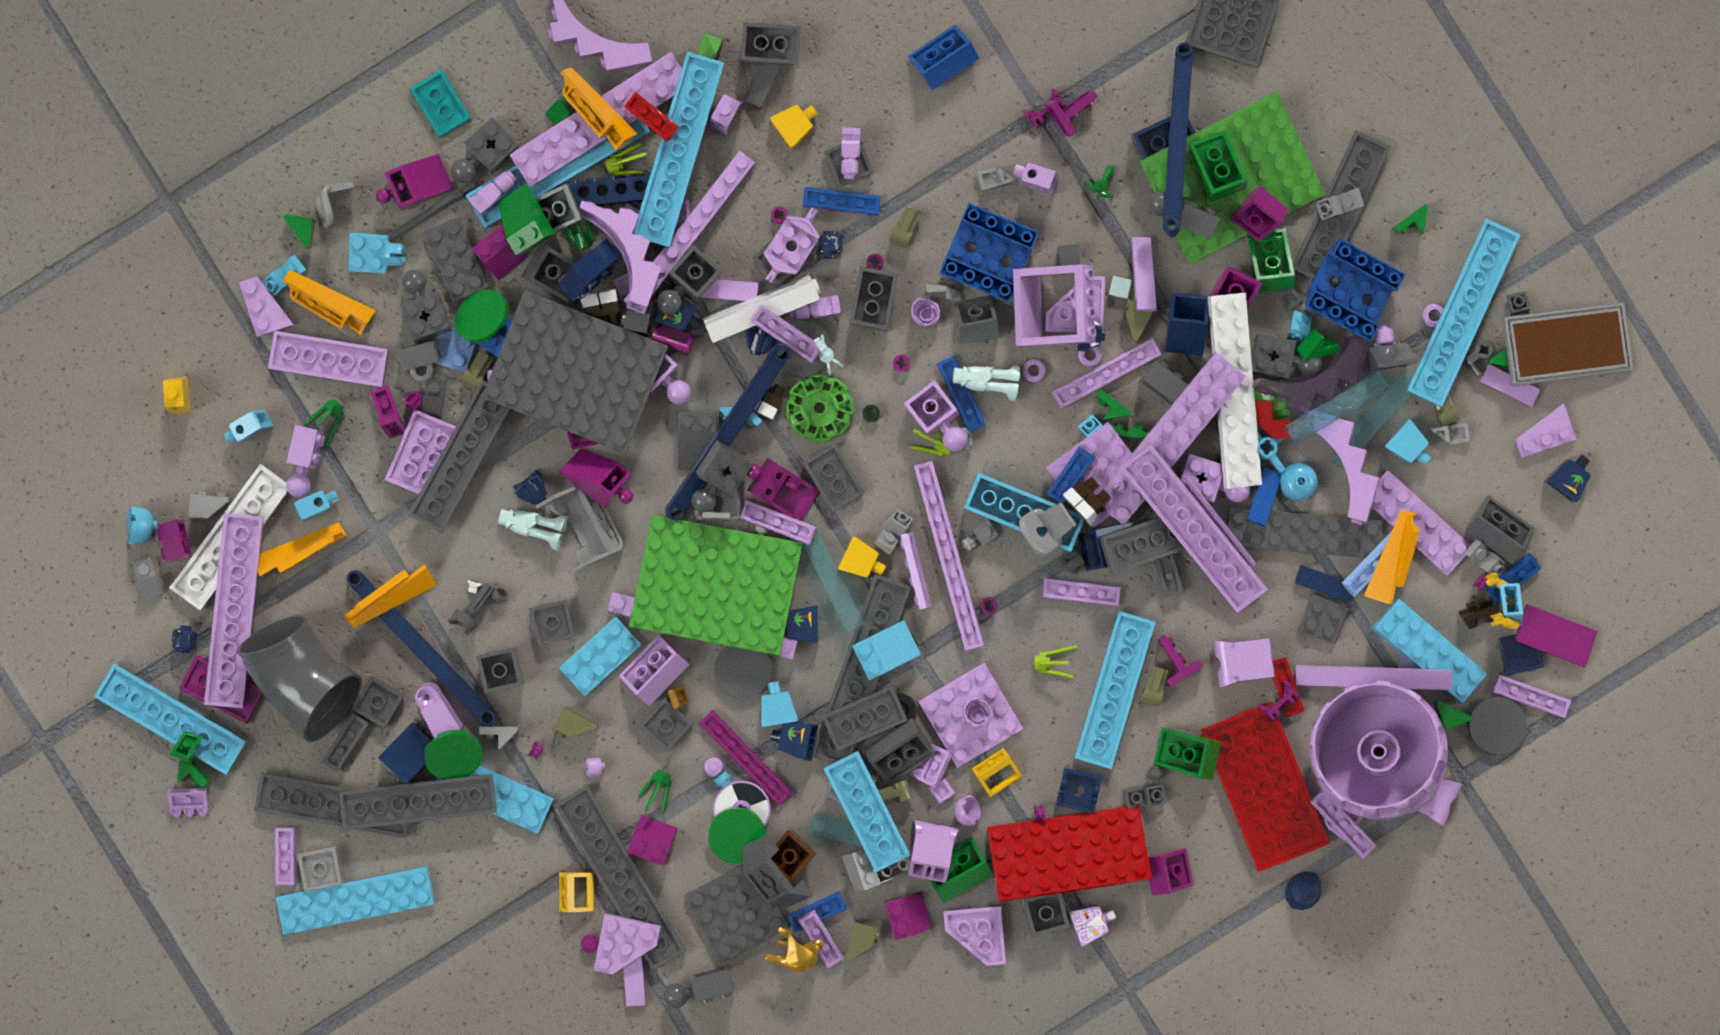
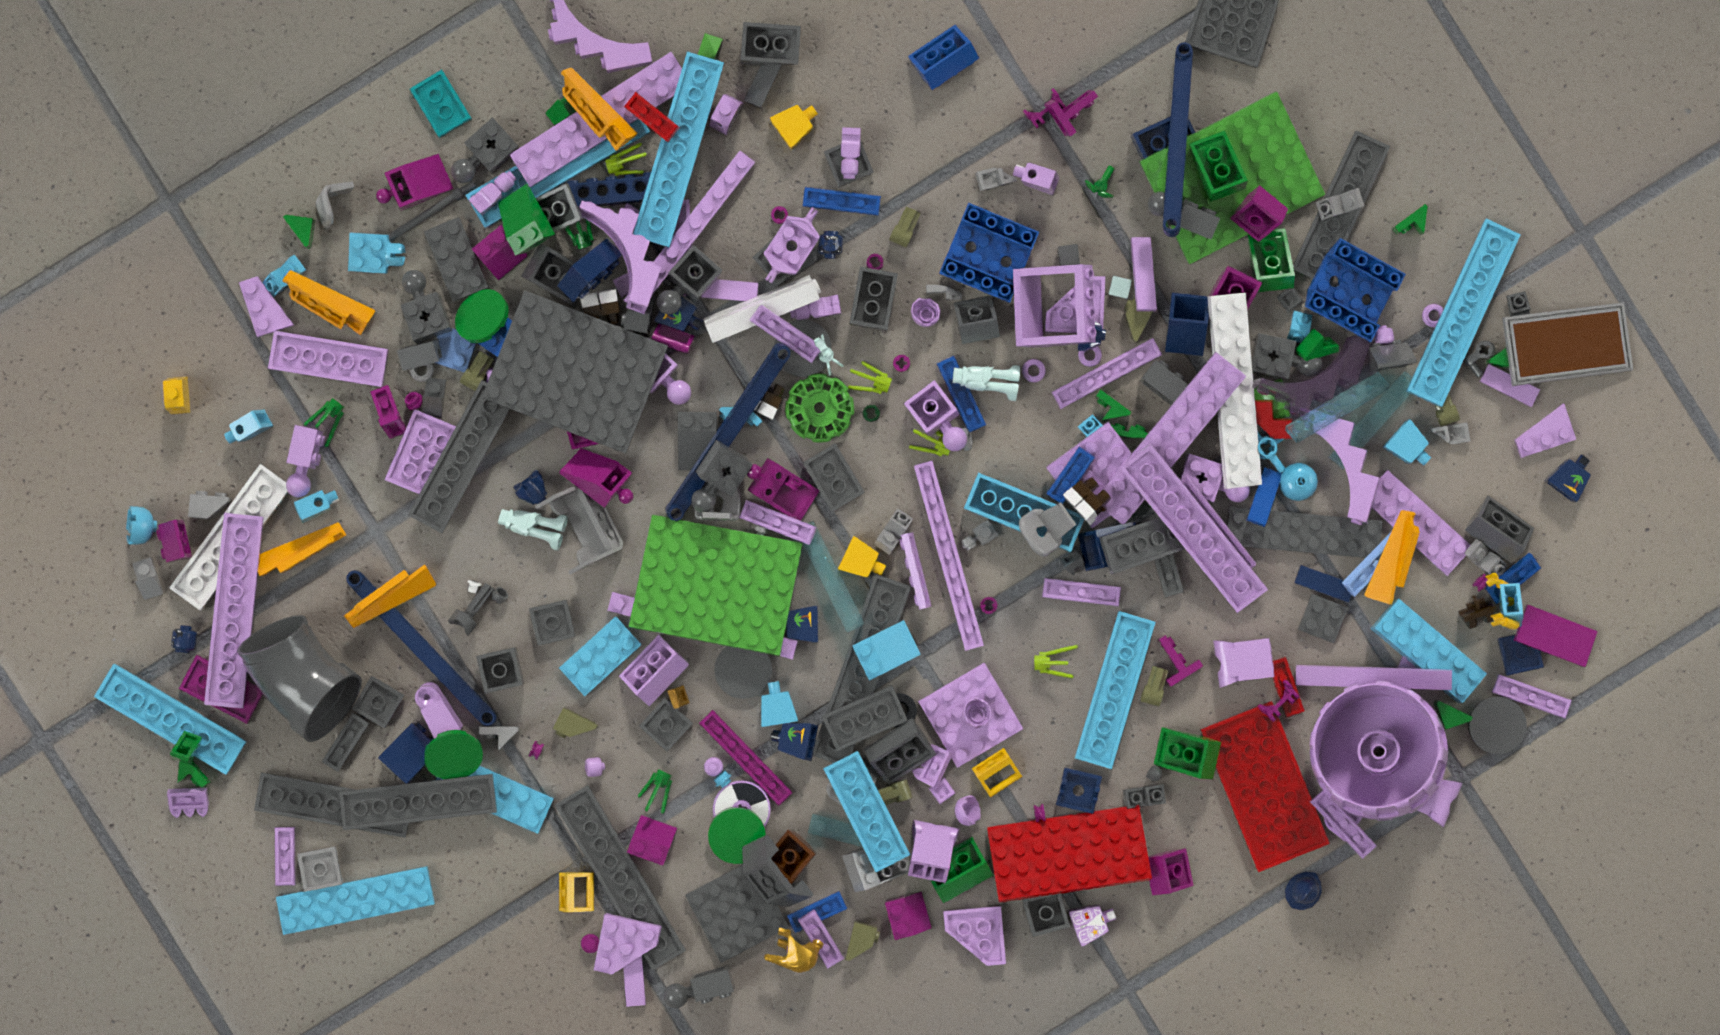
dark blue brick [746,325,776,356] -> none
none -> lime plant [848,361,892,394]

